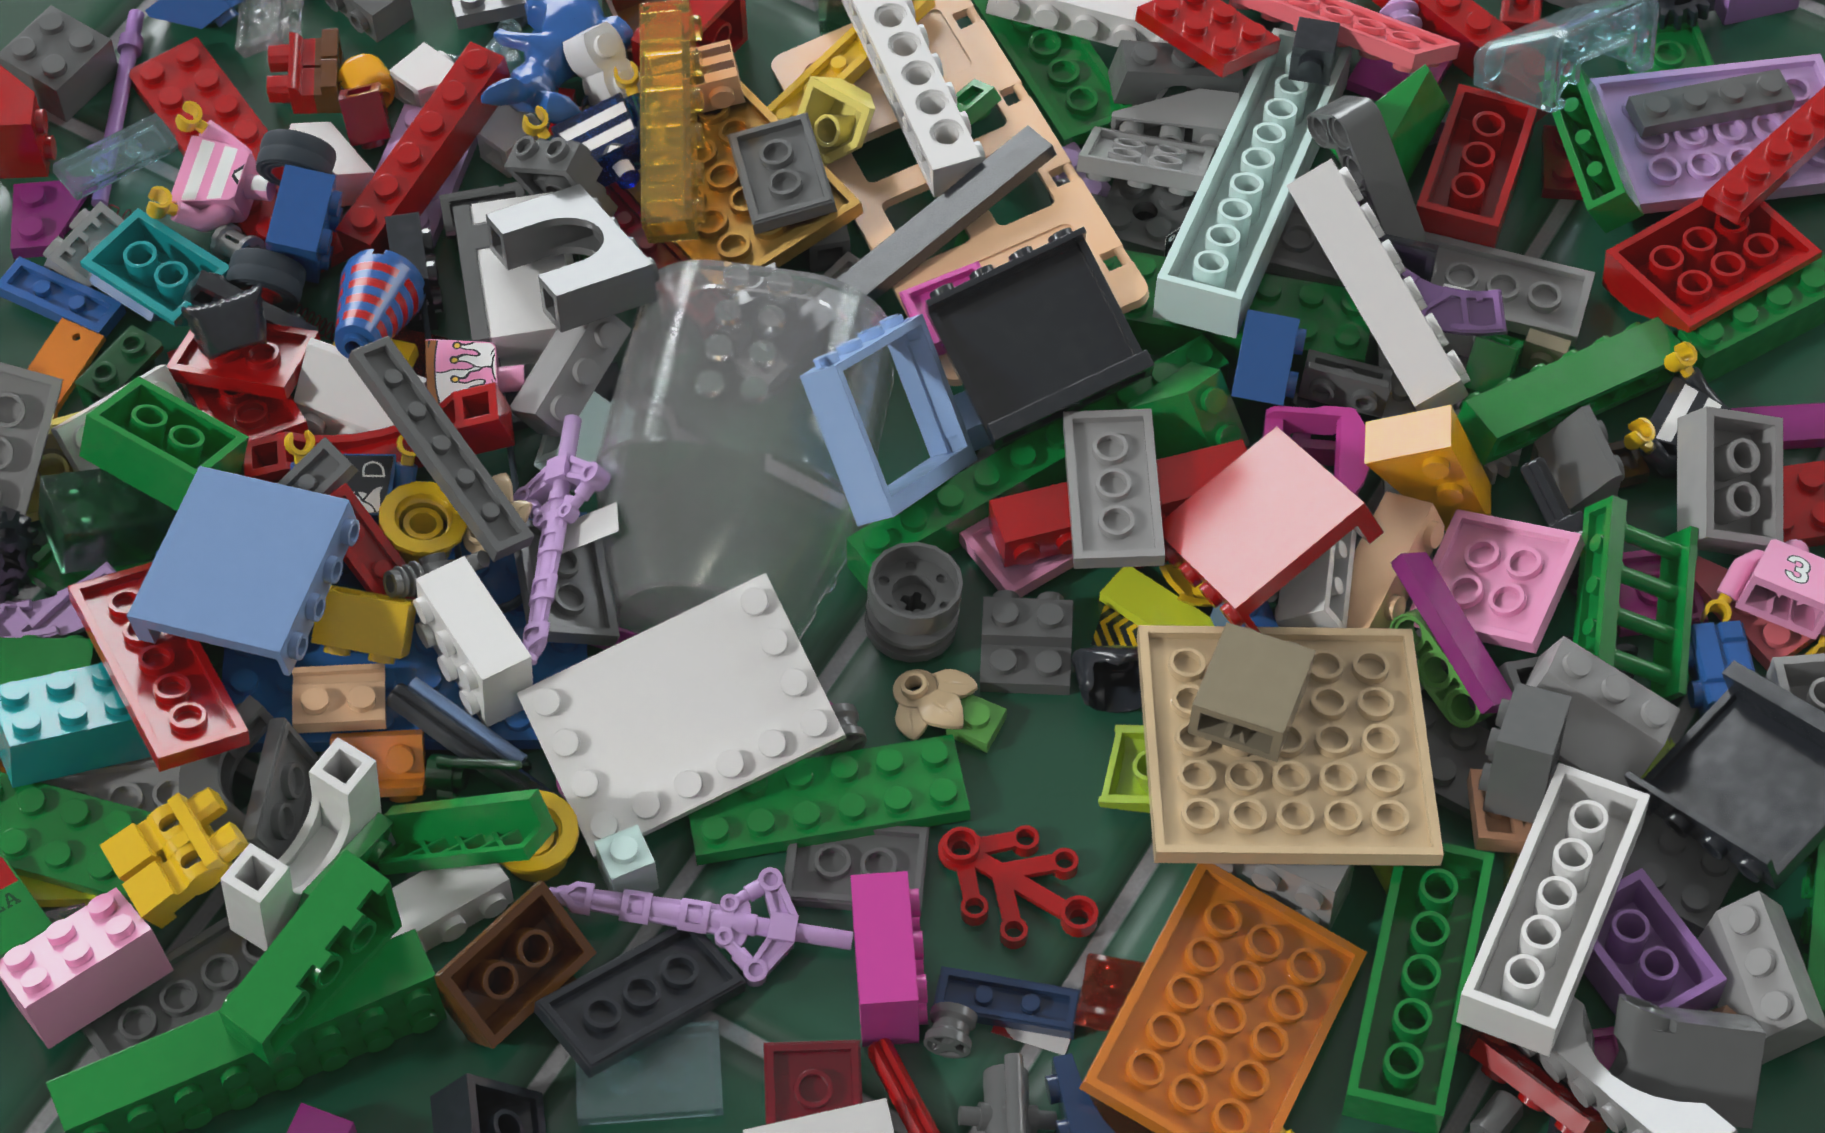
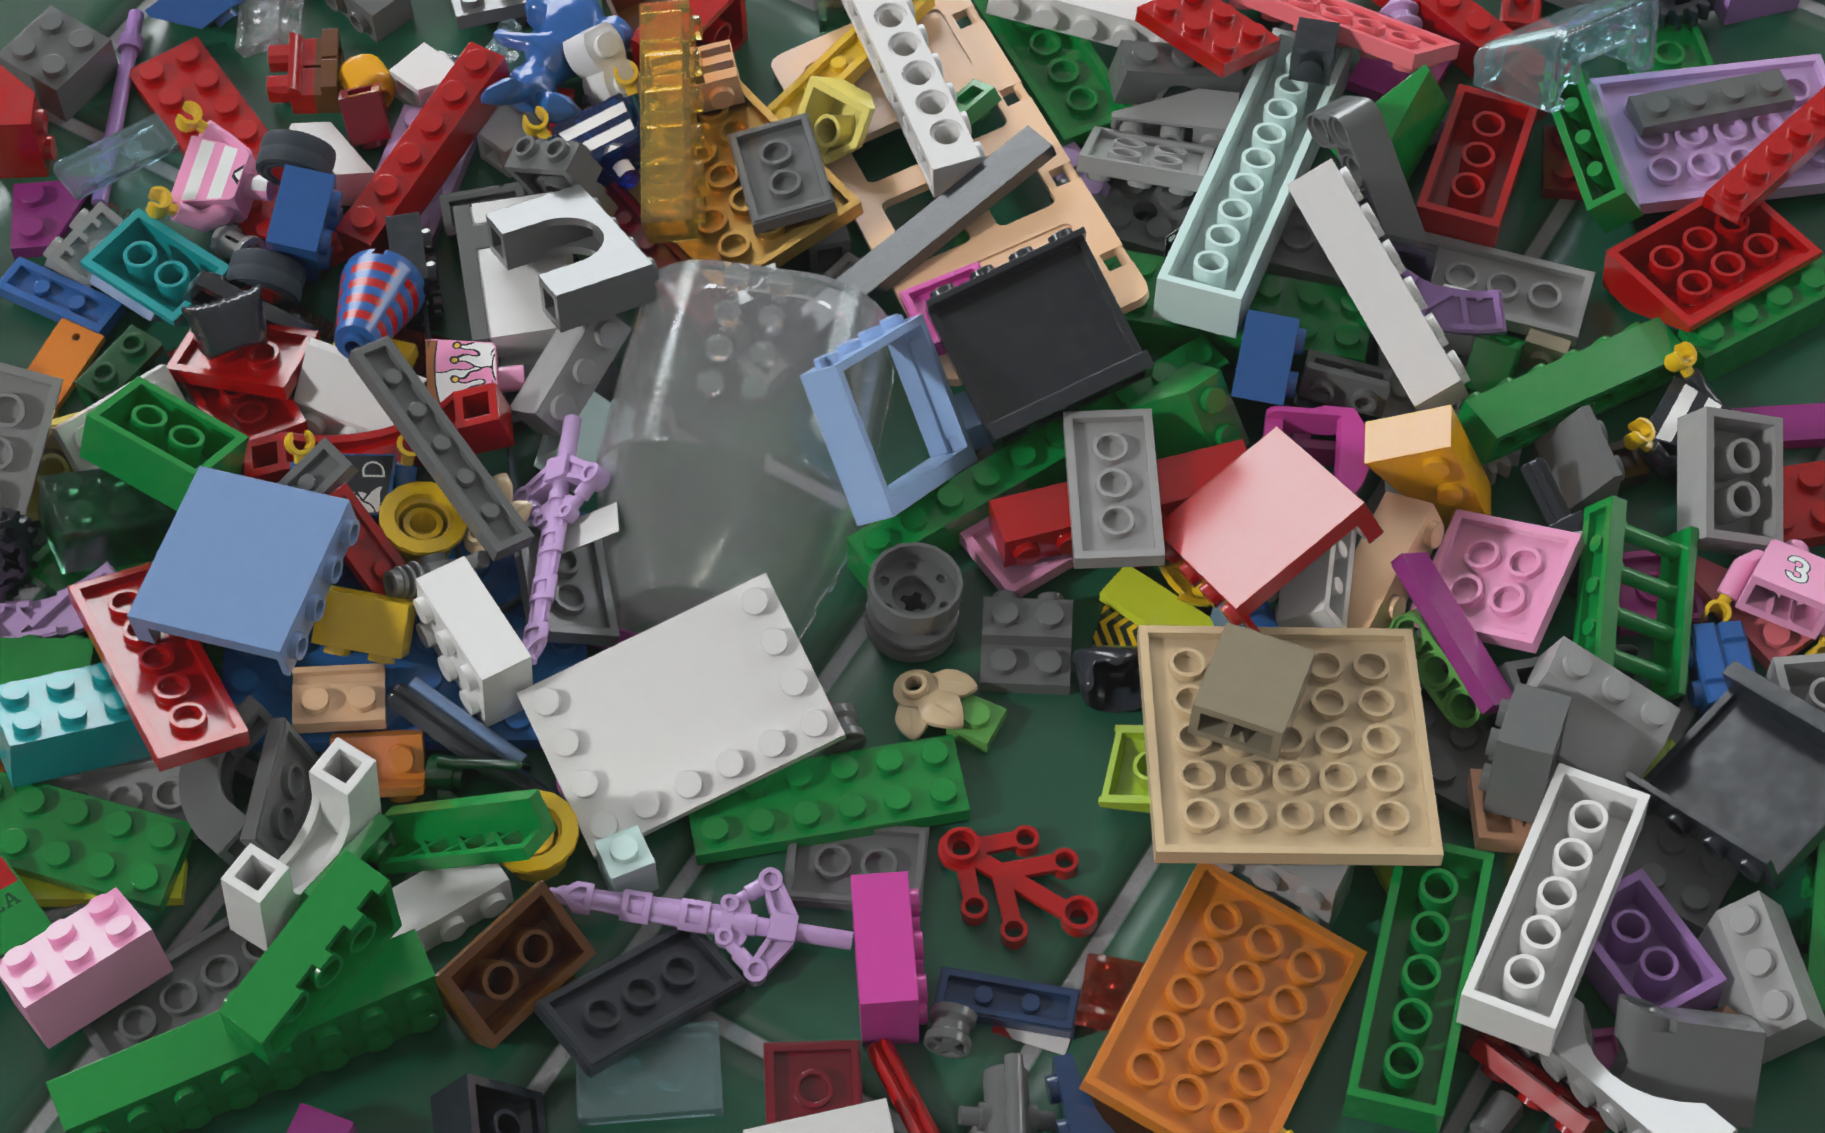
yellow hips [100,787,249,929] -> none

